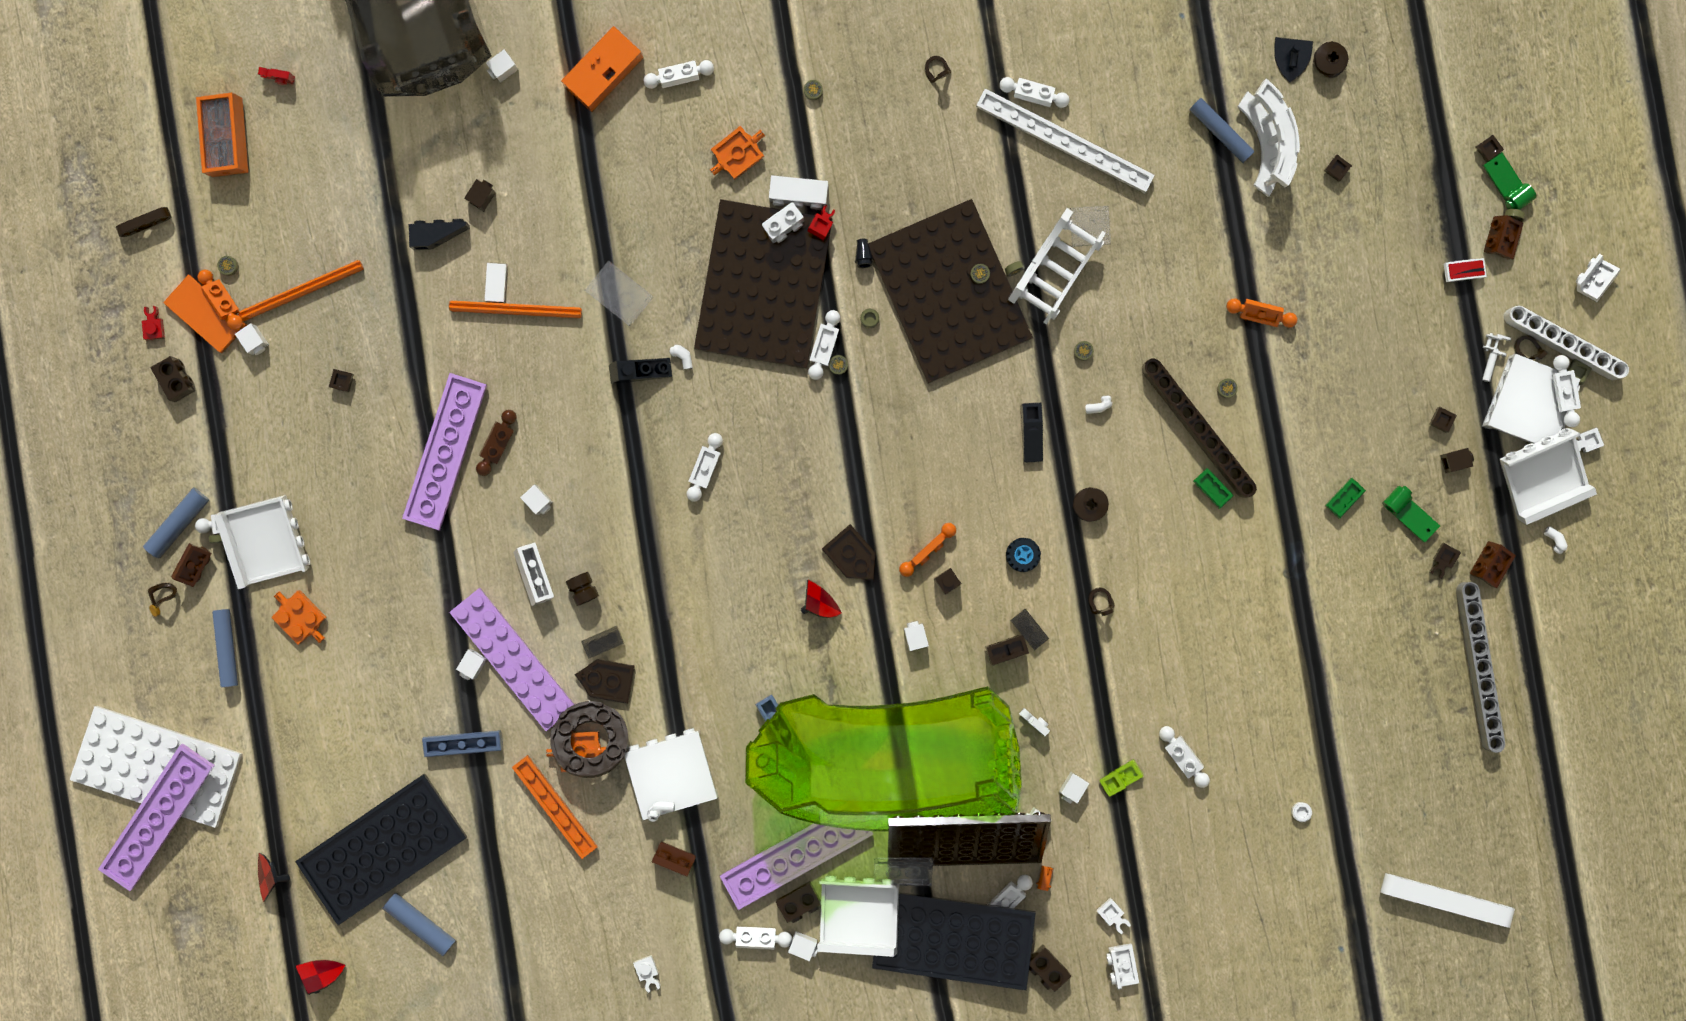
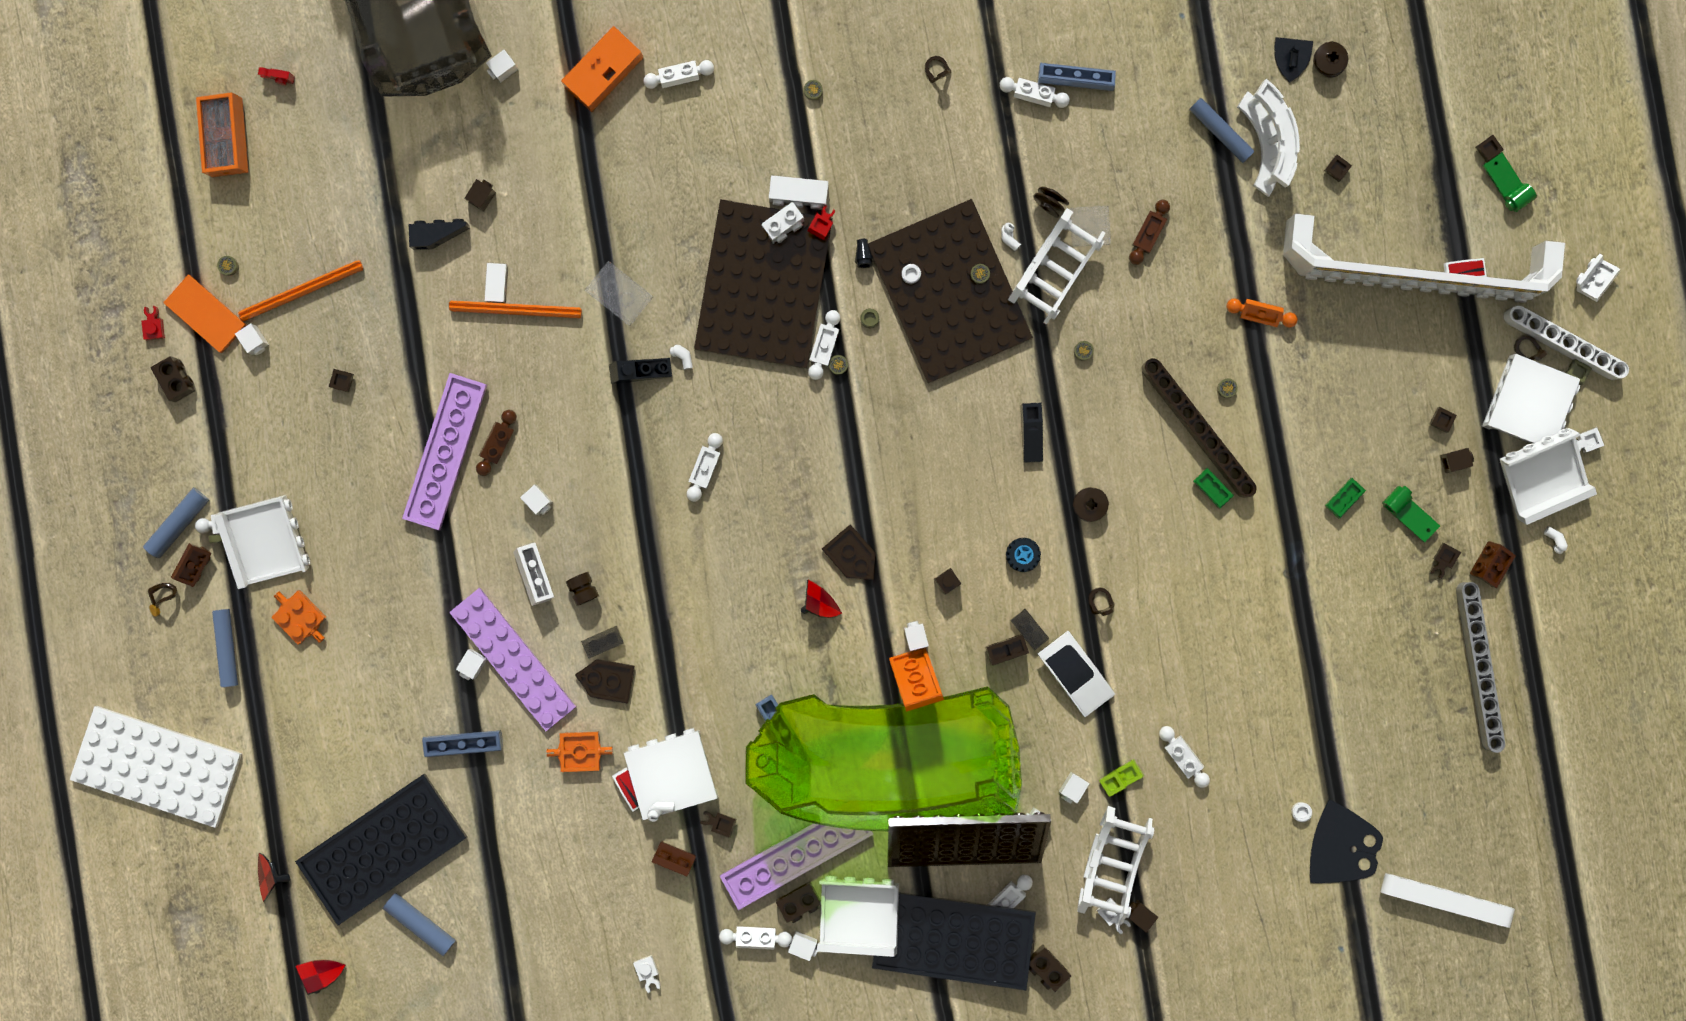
lavender plate [98,744,215,891] -> none
dark brown beam [116,207,172,237] -> none
orange plate [197,269,243,330] -> none
orange plate [512,755,598,859] -> none
dark brown plate [550,701,629,778] -> none
orange plate [710,126,765,180] -> none
clear tile [874,858,933,886] -> none
orange plate [899,523,957,577] -> none
white plate [976,89,1155,193] -> none
olive tile [1005,261,1025,277] -> none
white plate [1019,708,1050,736] -> none
orange pin [1036,865,1054,891] -> none
white arm [1086,396,1113,414] -> none
white bracket [1106,943,1139,989] -> none
white piece [1482,333,1511,382] -> none
reddish brown bracket [1484,215,1524,260] -> none
olive tile [1505,209,1525,222] -> none
white plate [1552,355,1581,427] -> none
none -> red slope [612,767,639,812]
none -> dark brown plate [700,811,737,838]
none -> orange tile [889,647,944,712]
none -> white tile [902,264,921,284]
none -> white arm [1001,223,1021,251]
none -> dark brown piece [1034,186,1069,218]
none -> sand blue brick [1038,63,1116,91]
none -> slope [1038,631,1115,717]
none -> white fence [1077,806,1154,925]
none -> reddish brown plate [1129,199,1170,265]
none -> dark brown brick [1129,900,1158,933]
none -> white arch [1283,214,1565,303]
none -> black piece [1310,799,1383,883]

